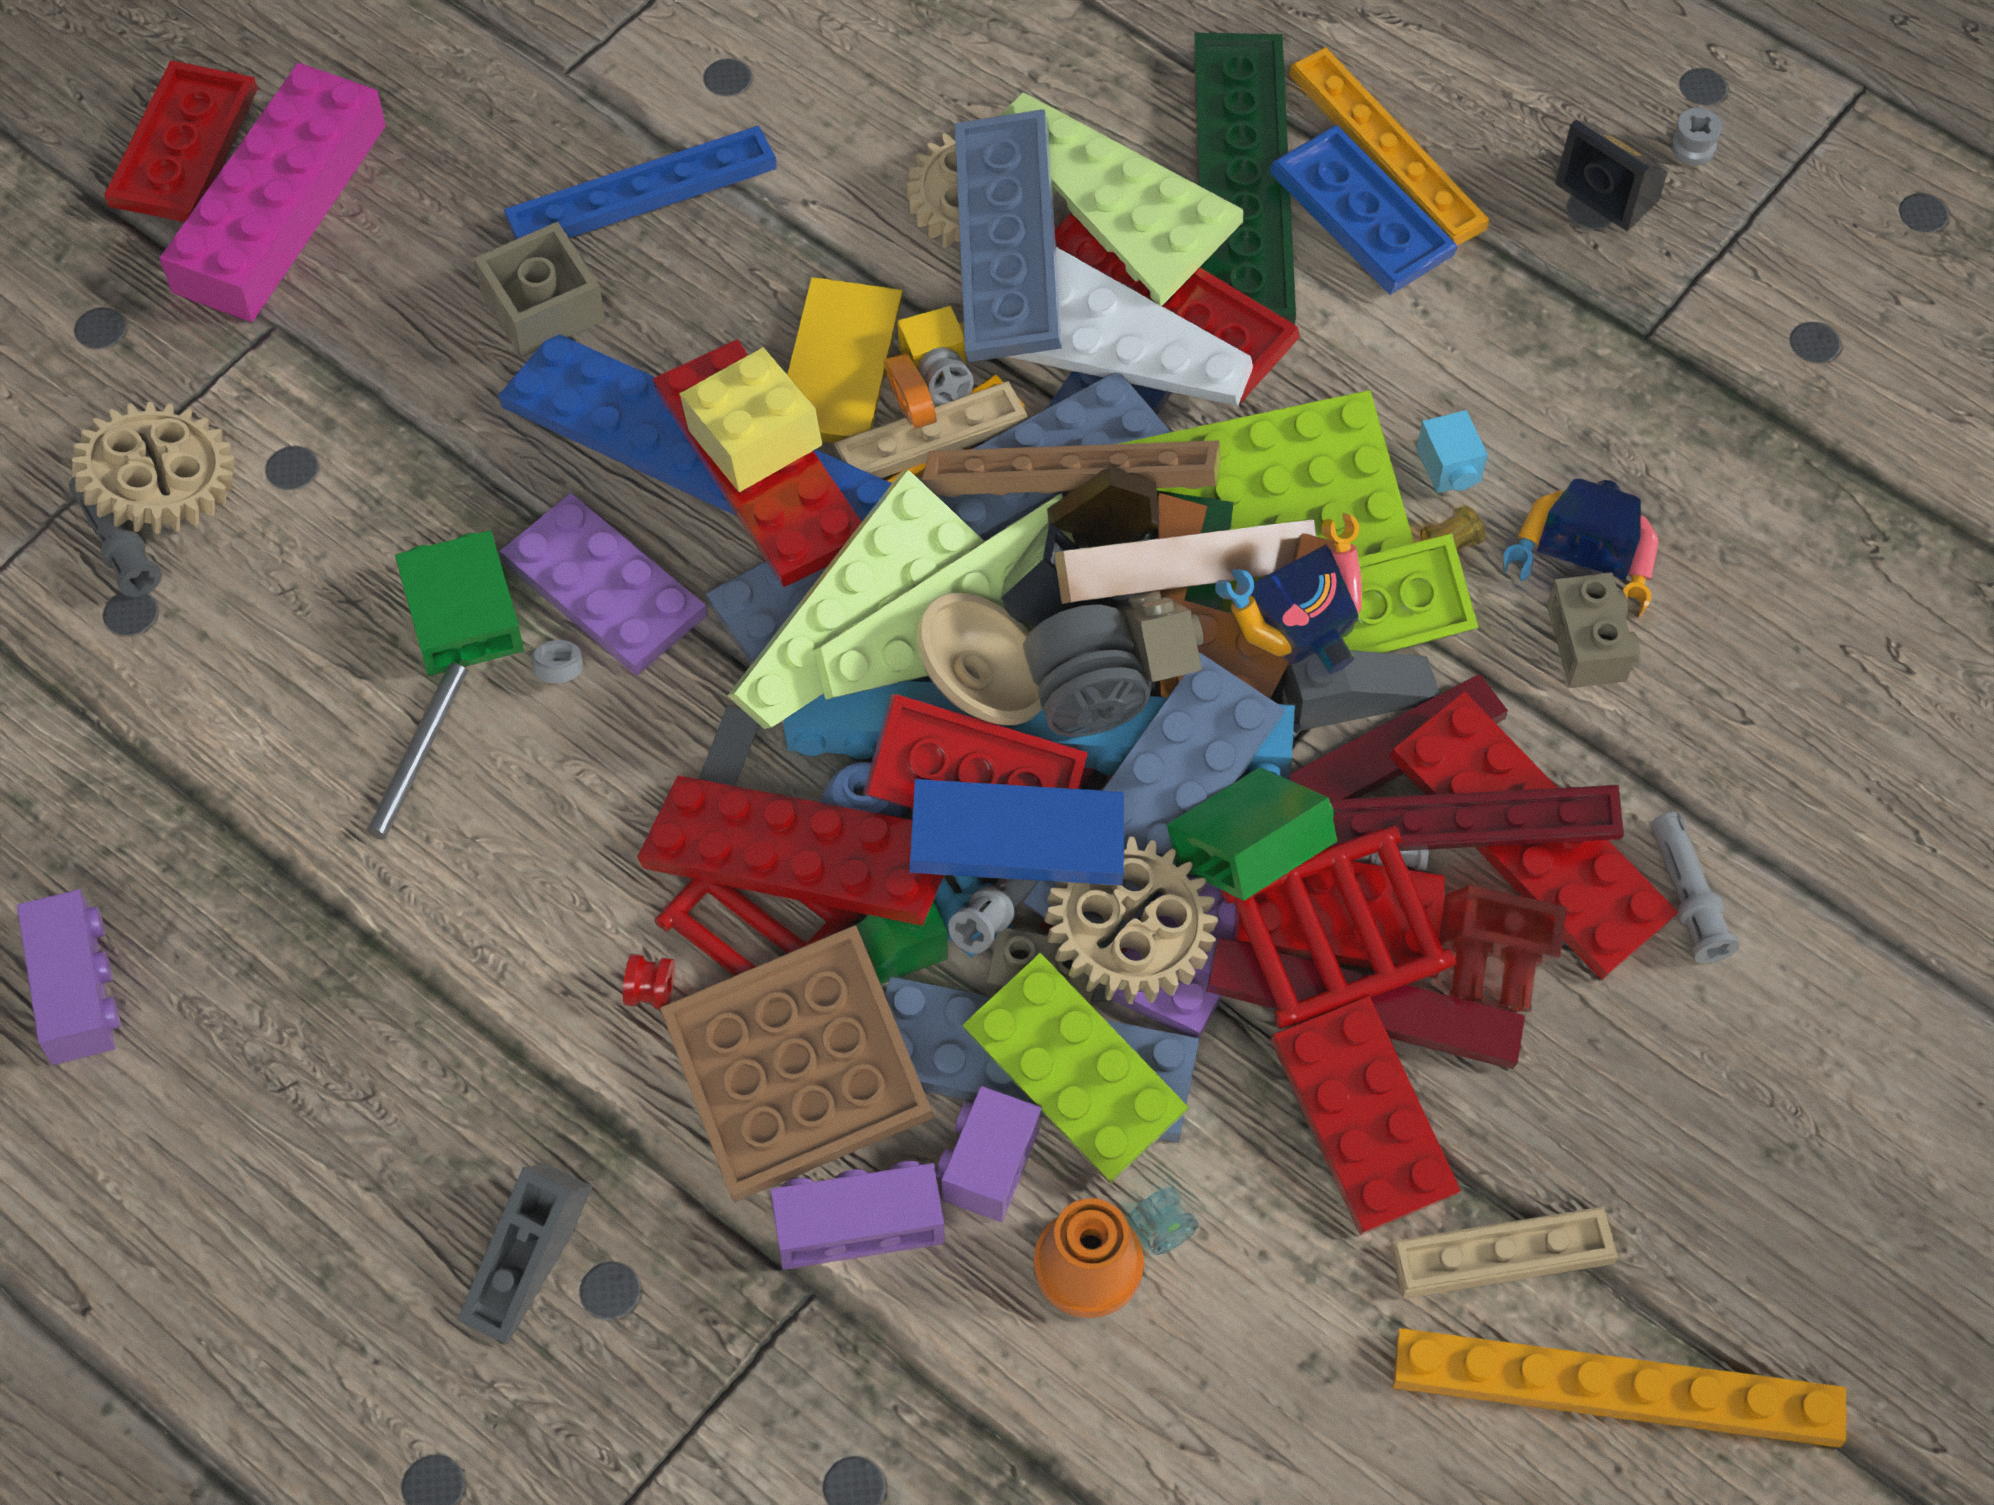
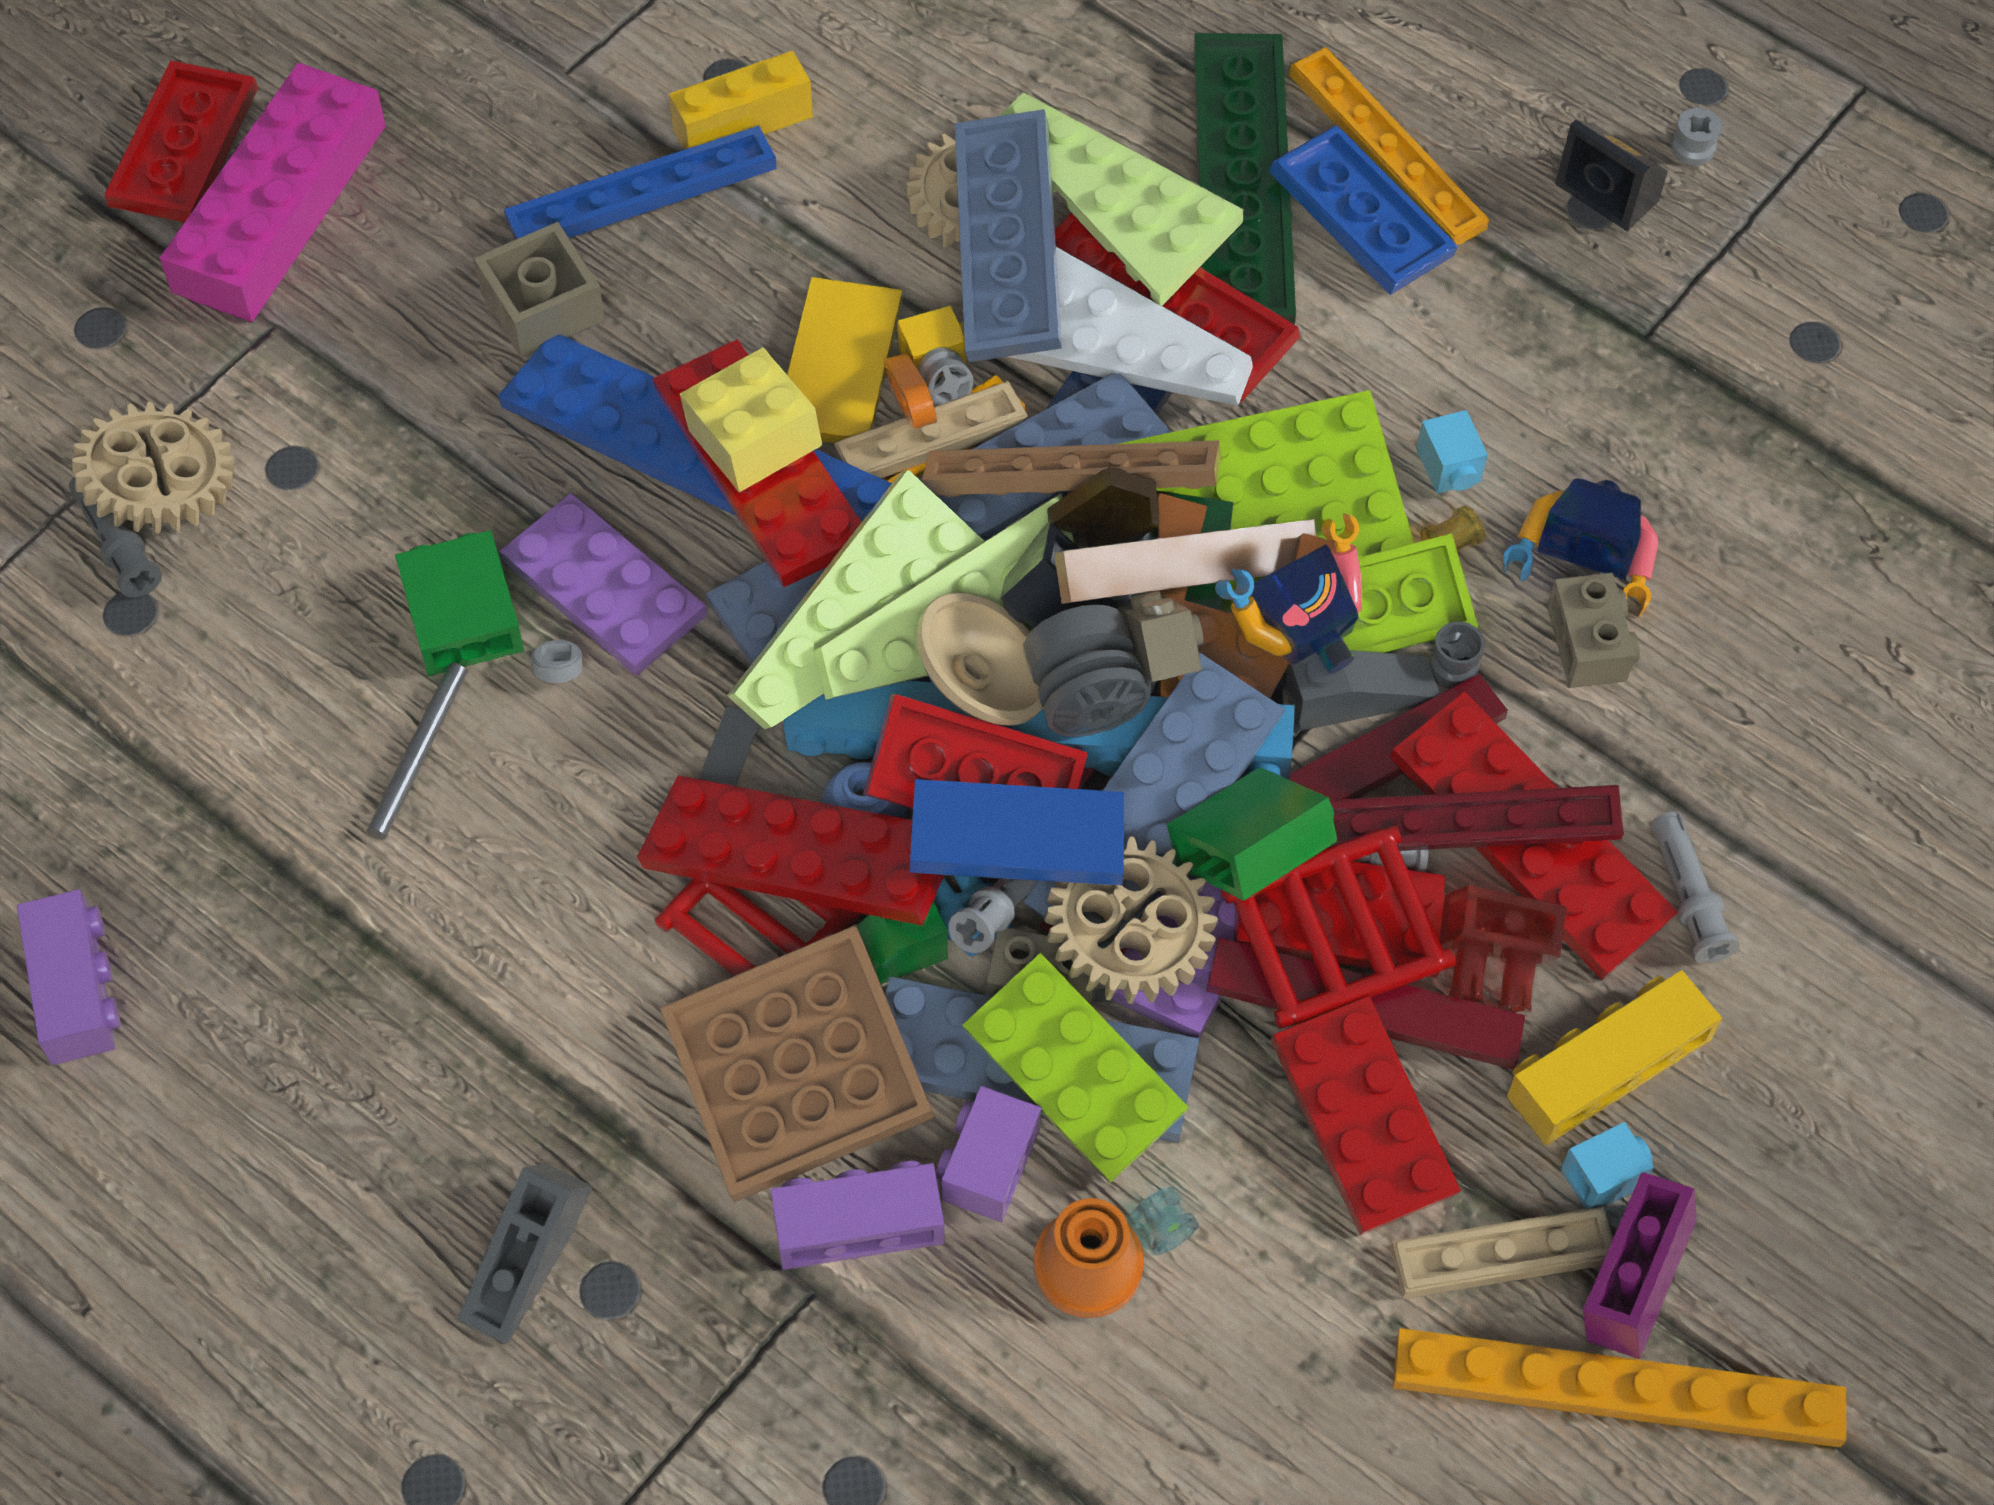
red wheel [623,954,675,1010] -> none
none -> yellow brick [669,50,813,150]
none -> dark grey wheel [1429,621,1485,689]
none -> yellow brick [1507,970,1722,1146]
none -> medium azure brick [1560,1122,1654,1209]
none -> magenta brick [1583,1172,1697,1359]

